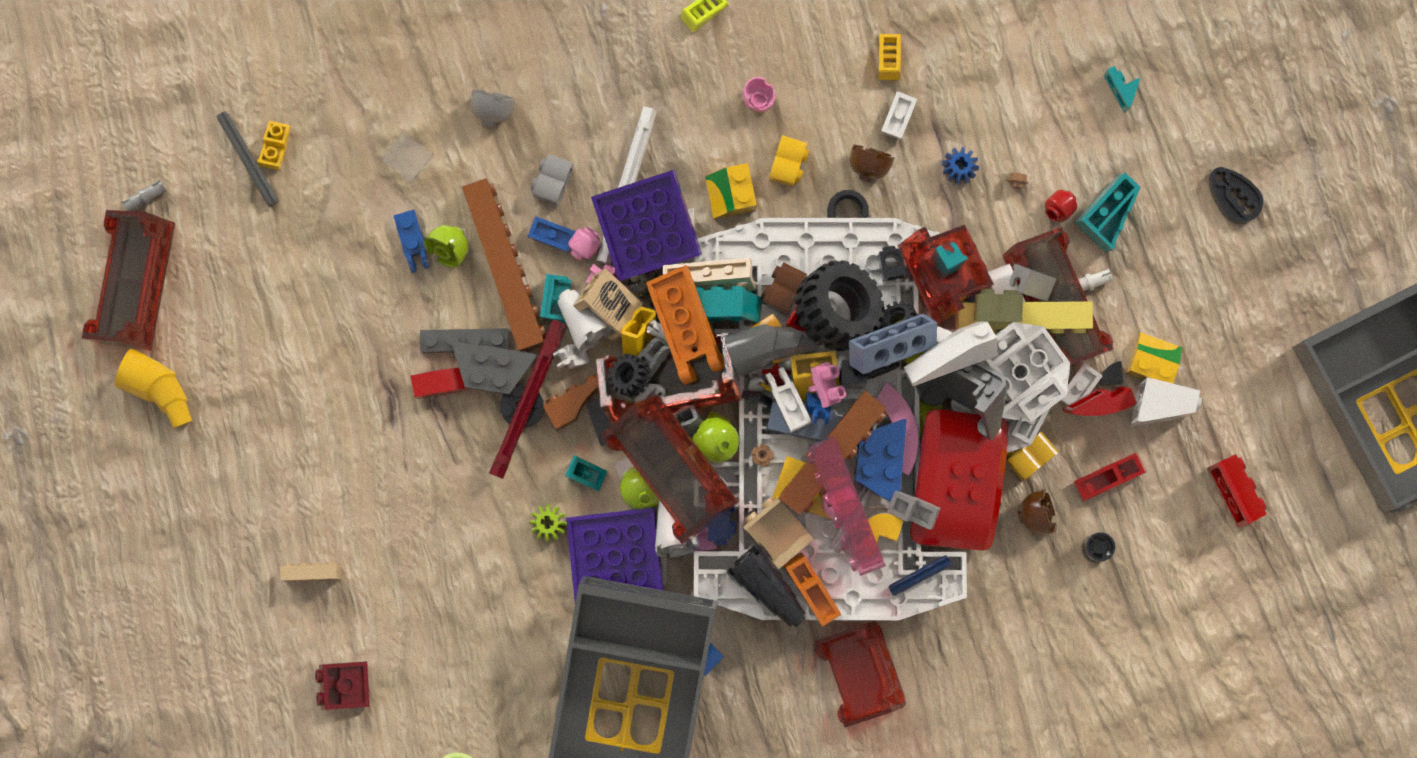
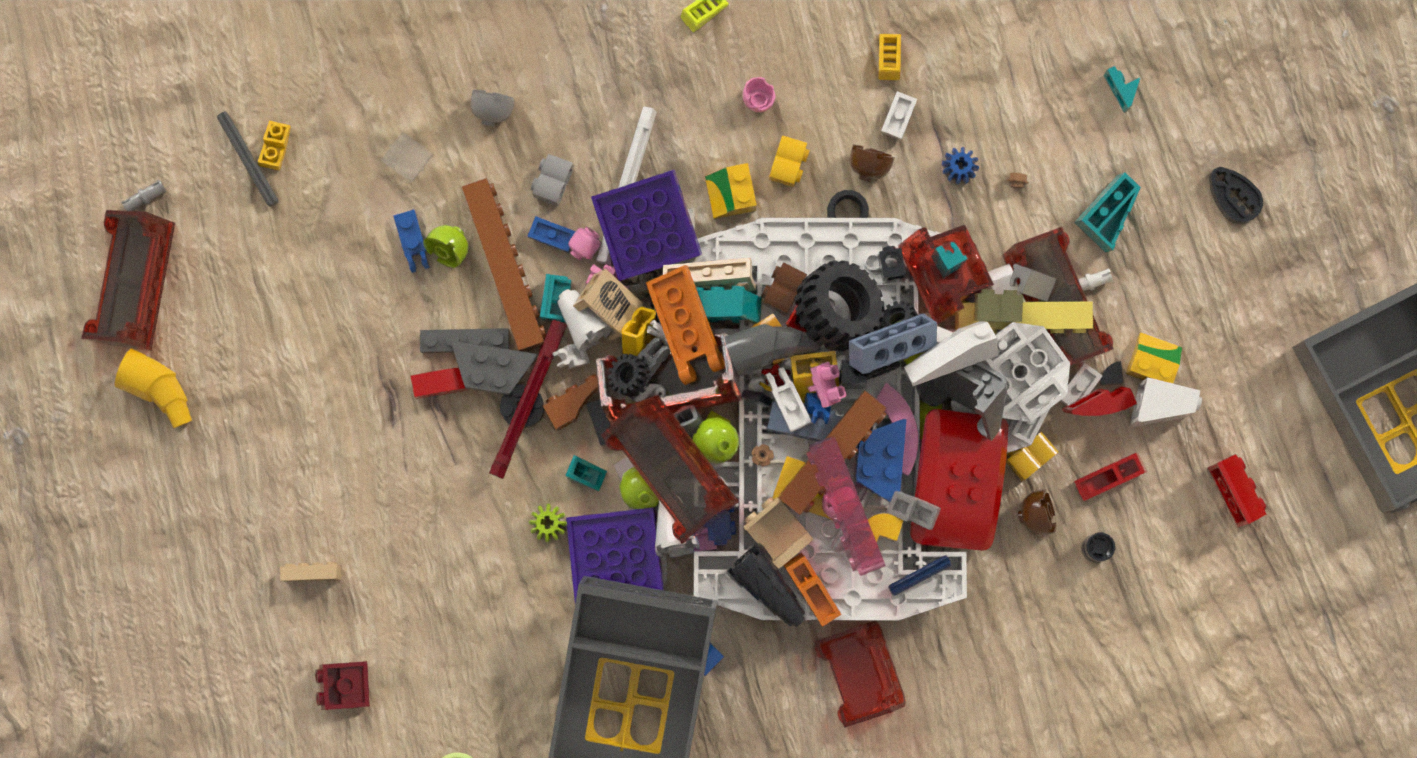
red head [1045,190,1078,222] -> none

